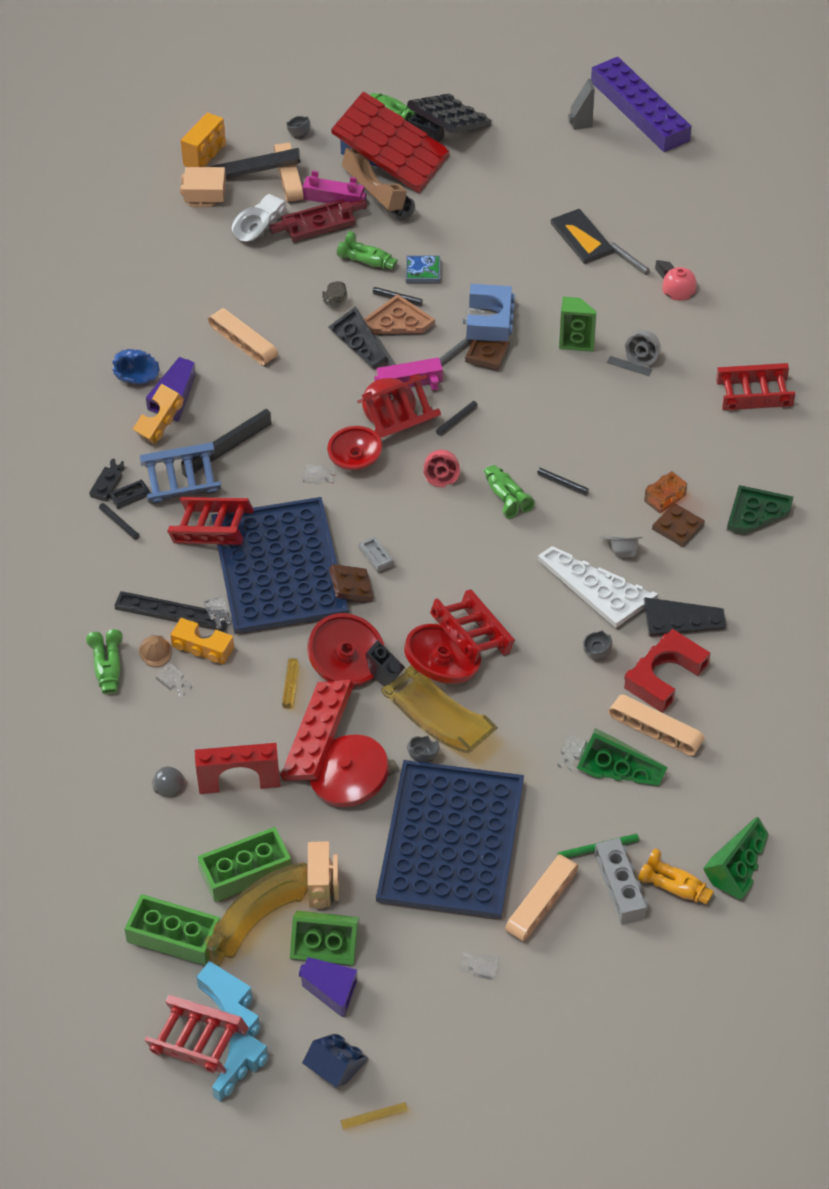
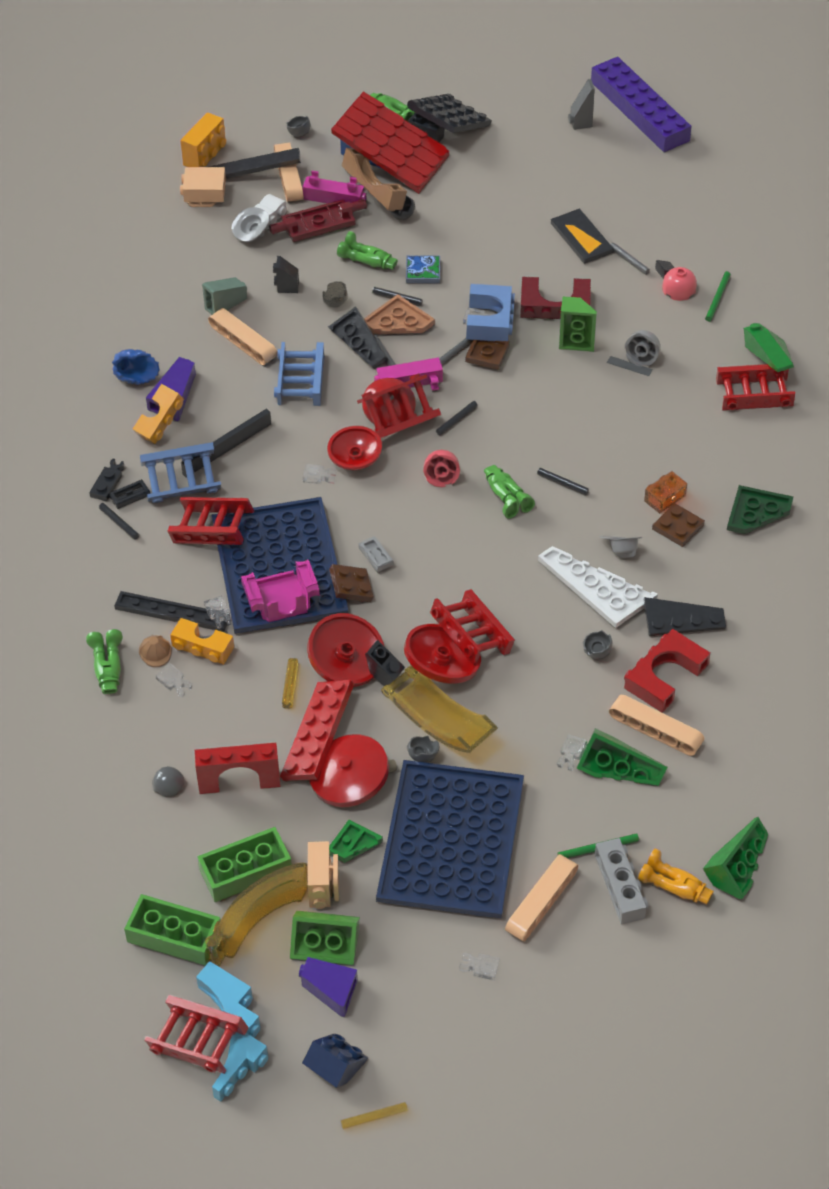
none -> sand green slope [202,277,247,315]
none -> dark pink piece [241,559,320,622]
none -> black slope [273,256,299,293]
none -> medium blue fence [274,342,324,406]
none -> green wing [329,820,383,863]
none -> dark red arch [520,277,591,319]
none -> green bar [705,271,731,322]
none -> green wedge [744,323,794,372]

